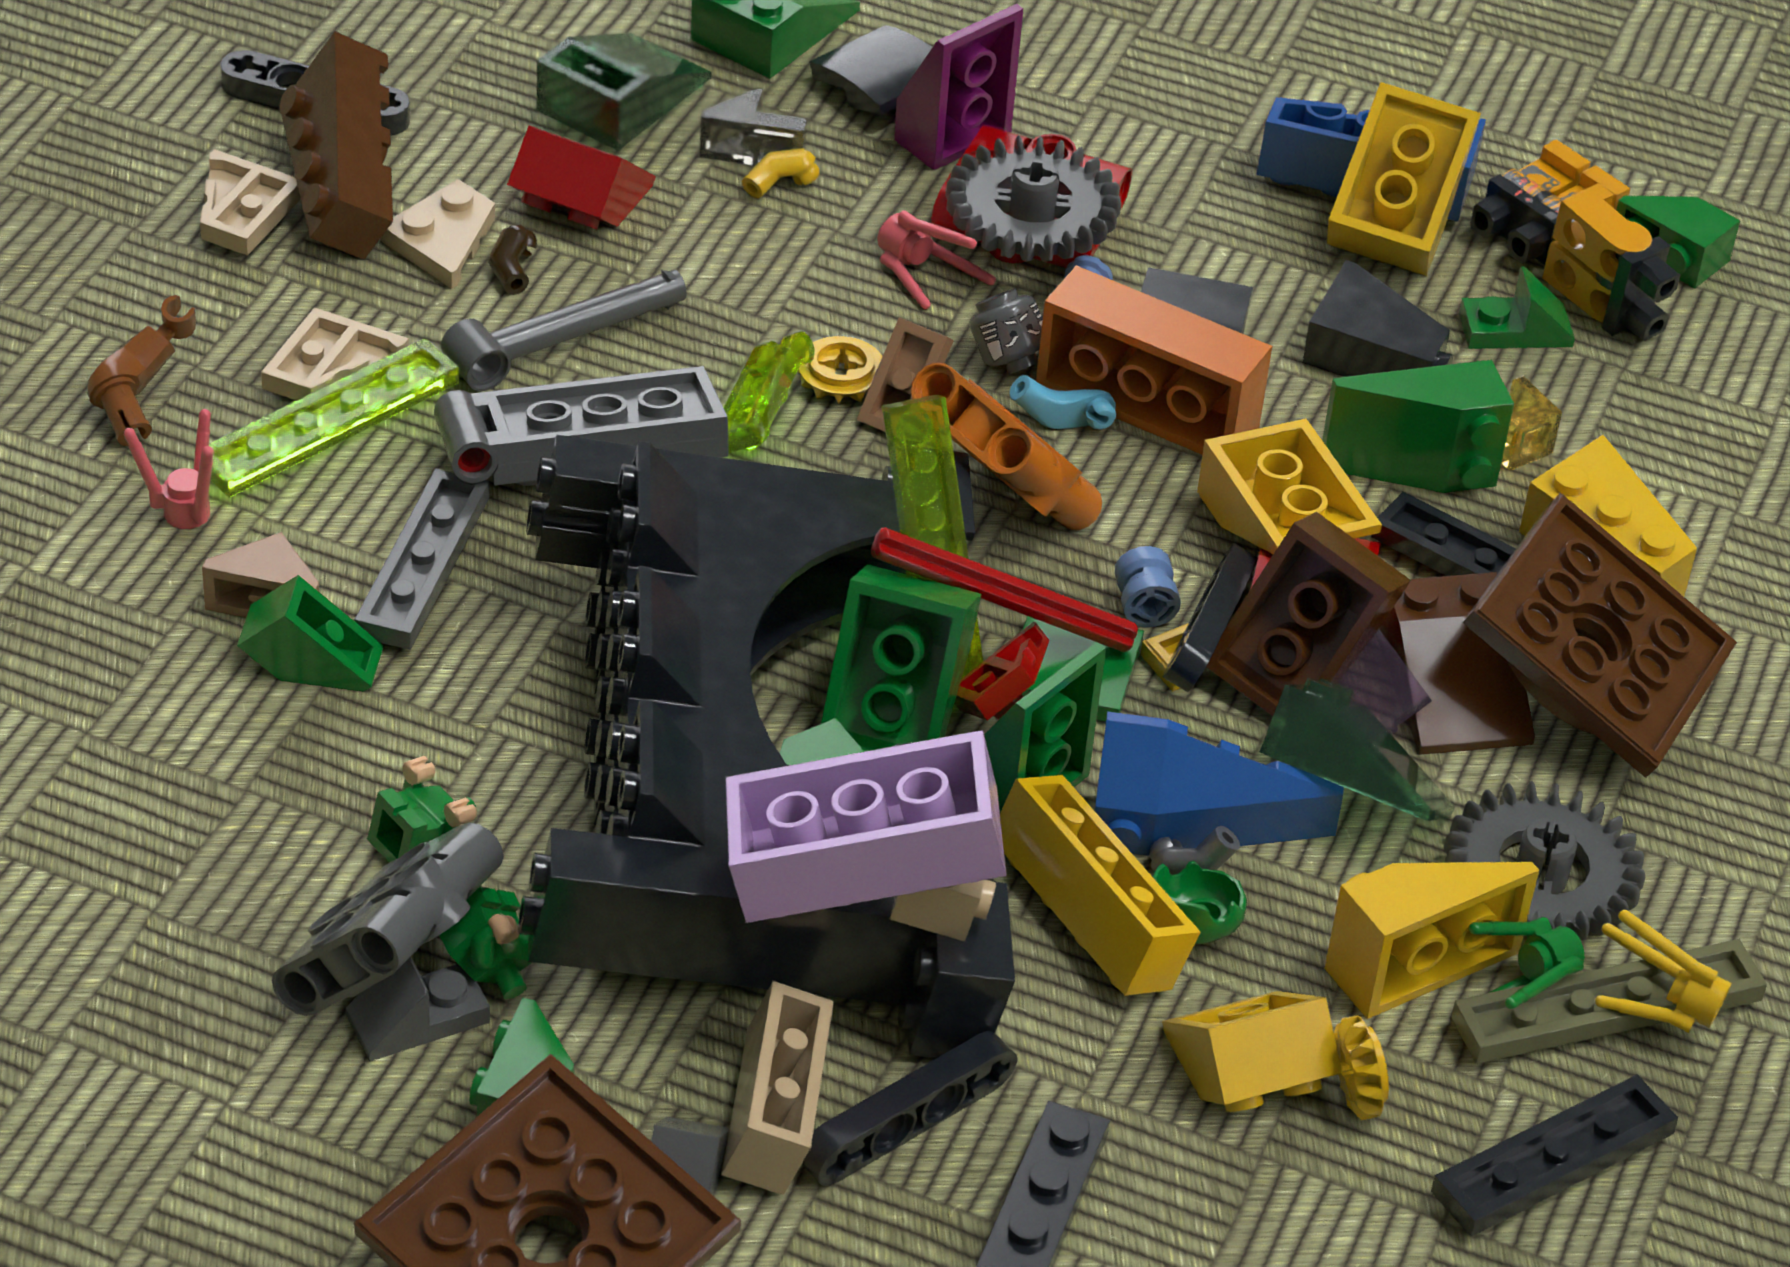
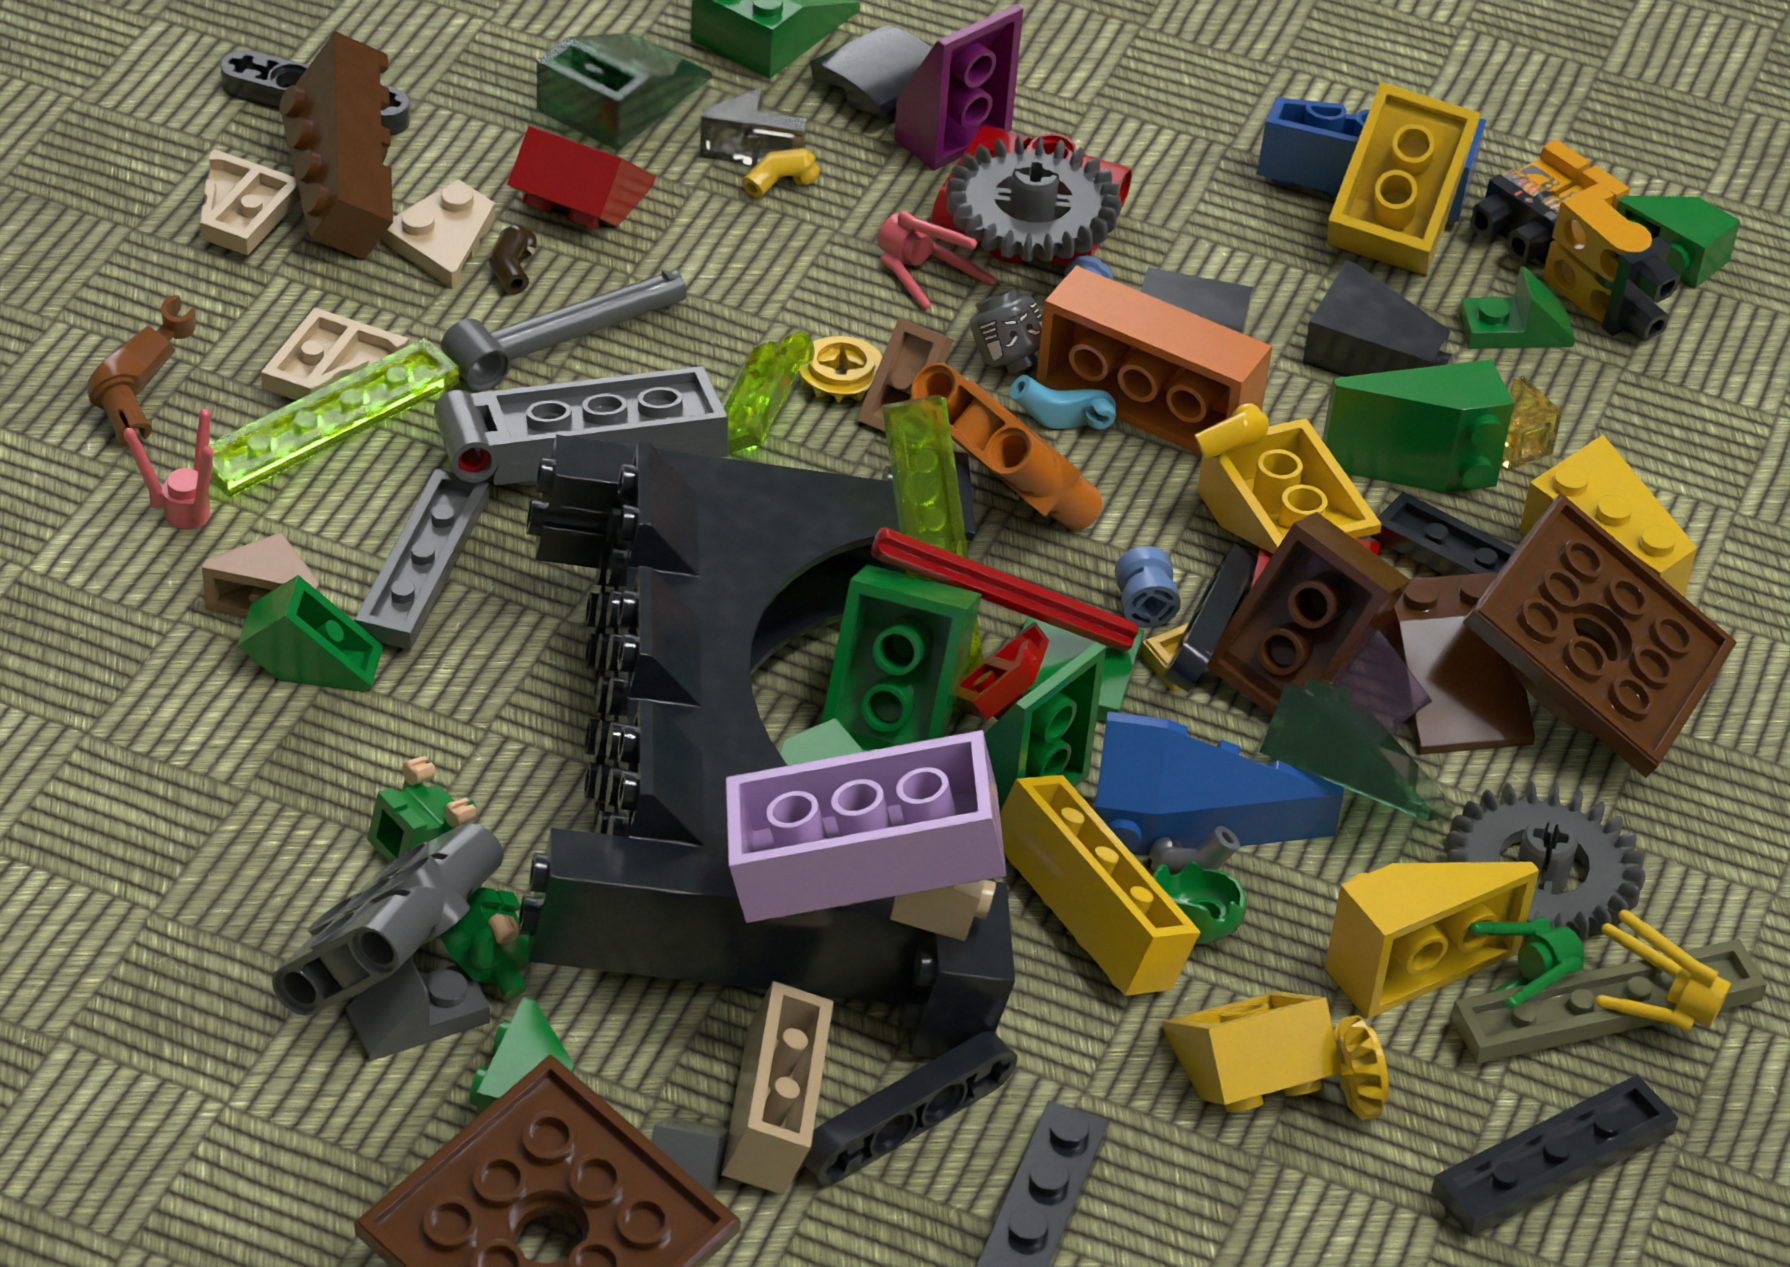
none -> yellow arm [1194,403,1269,461]

